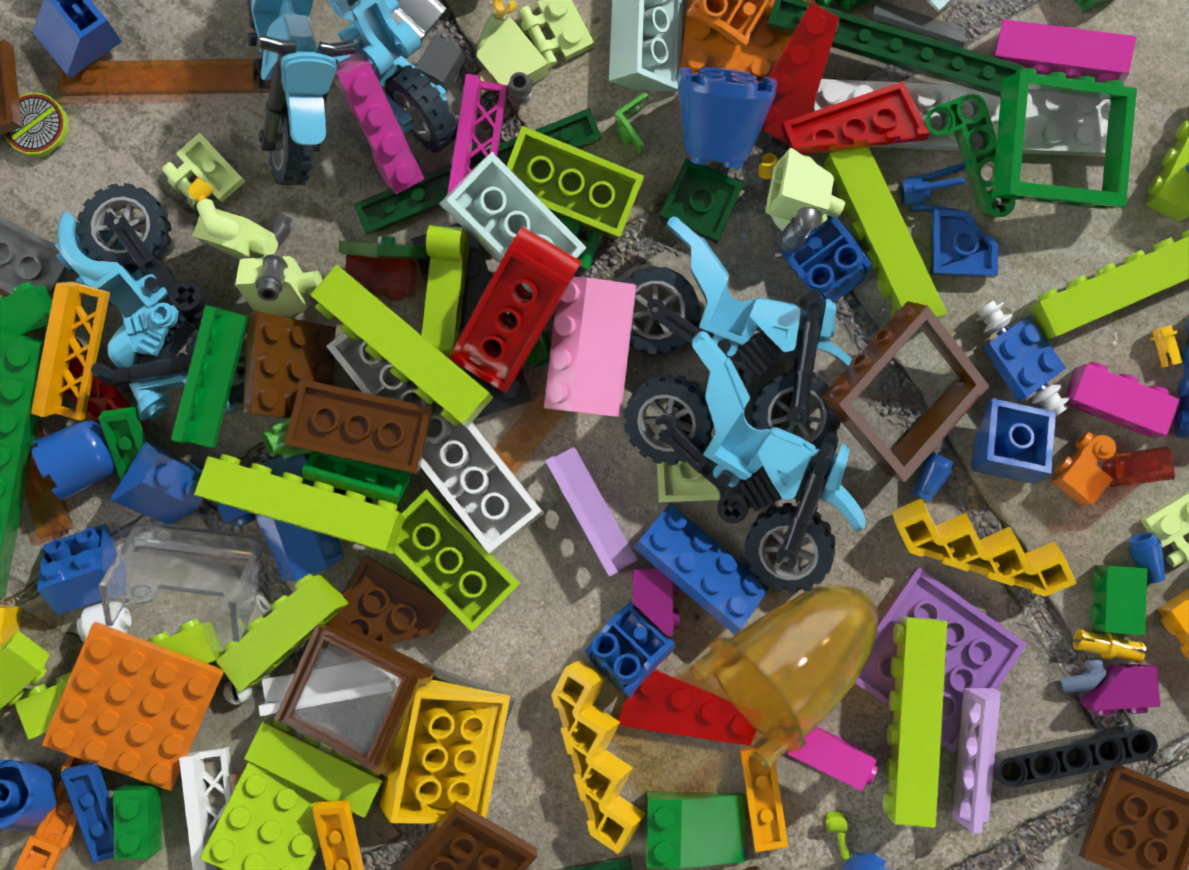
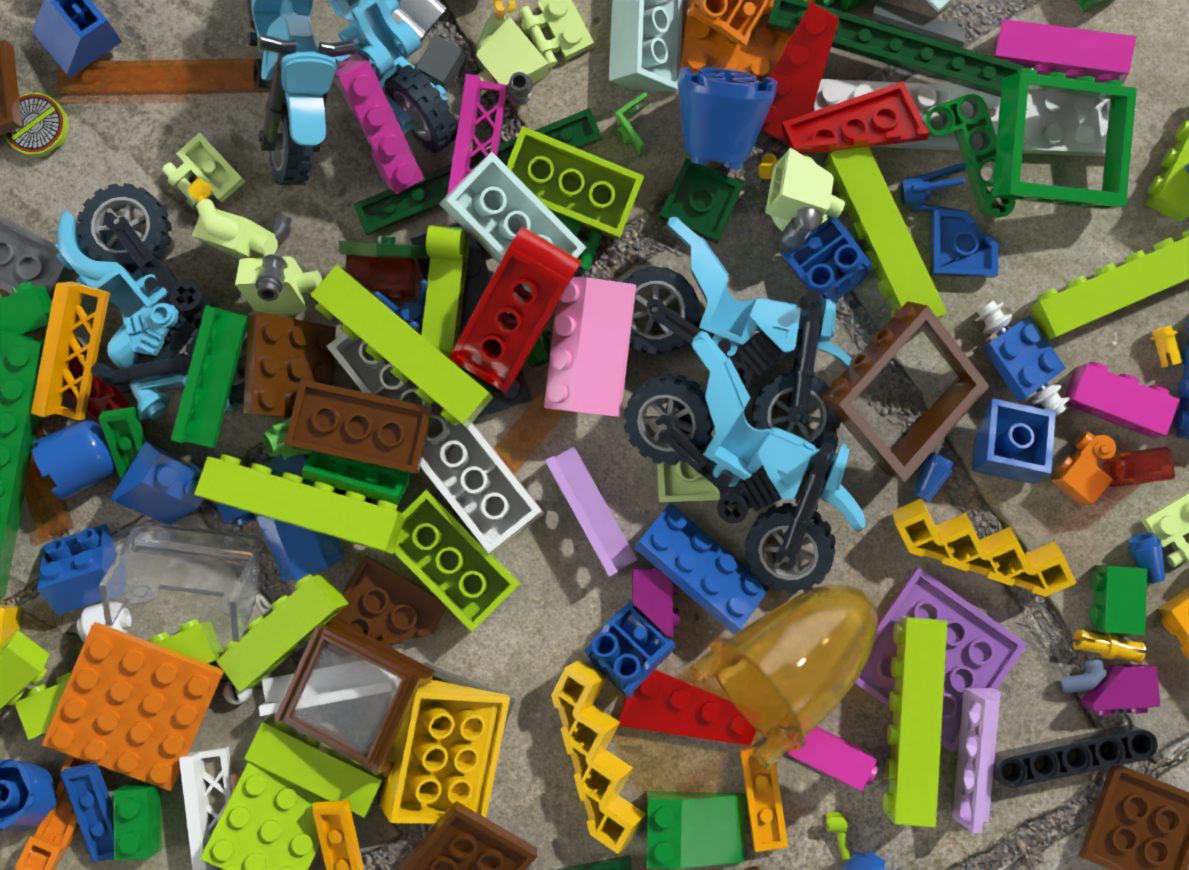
none -> blue plant [374,279,427,335]

